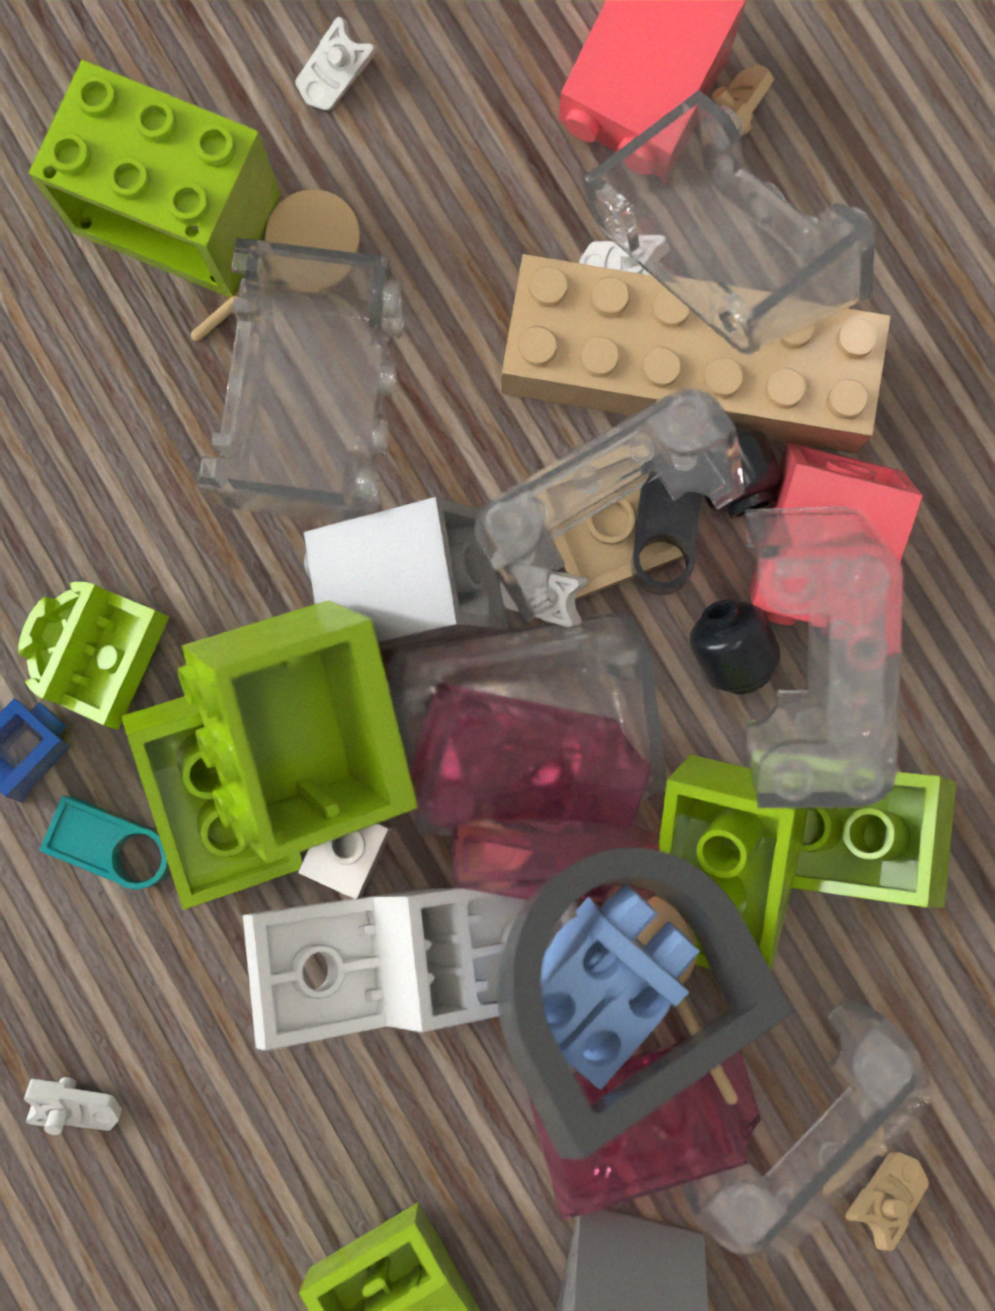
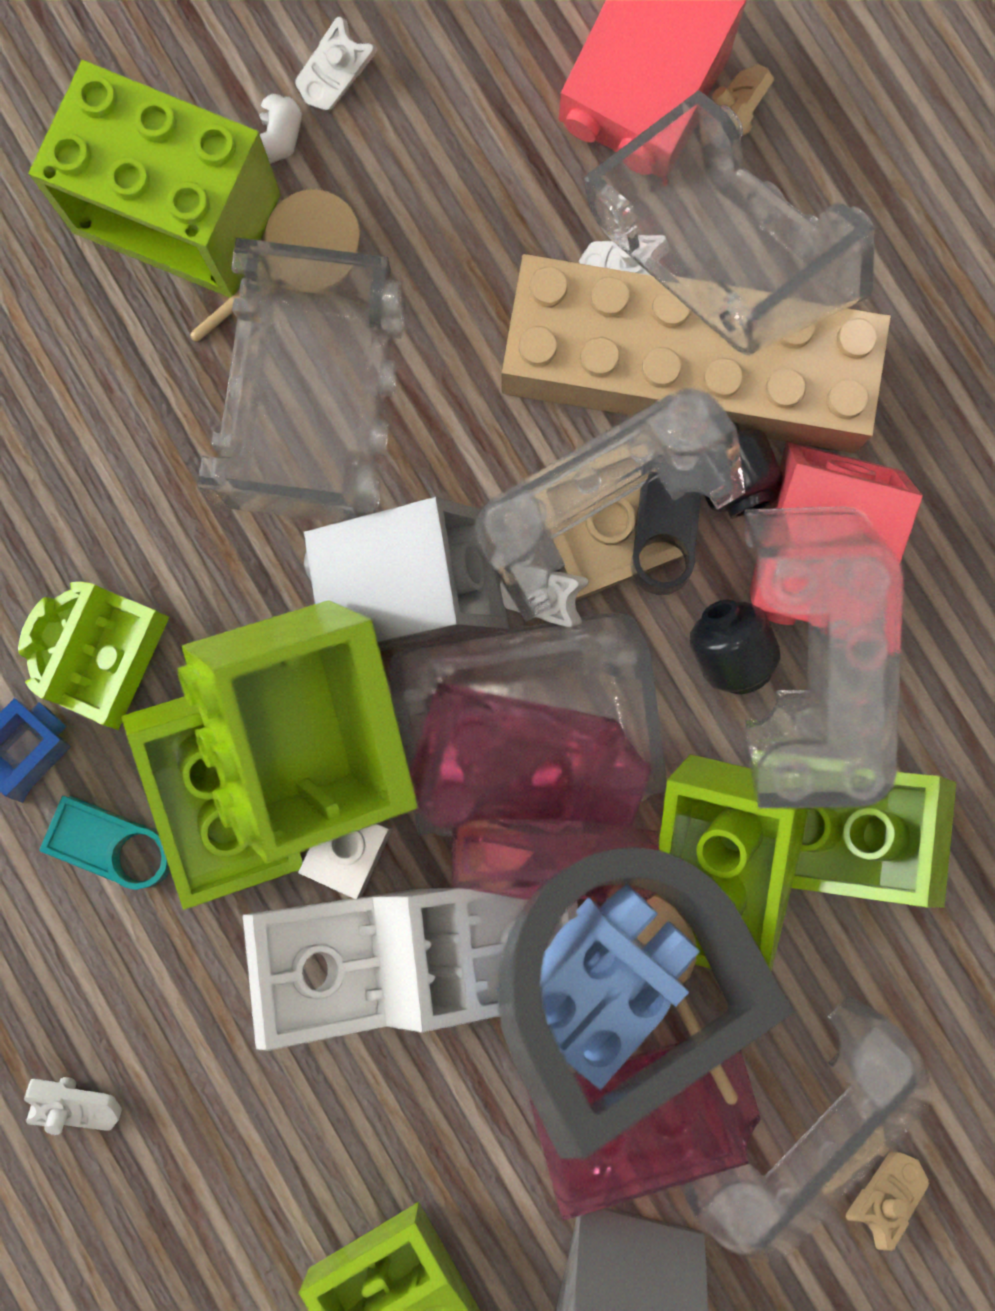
none -> white arm [259,94,302,164]

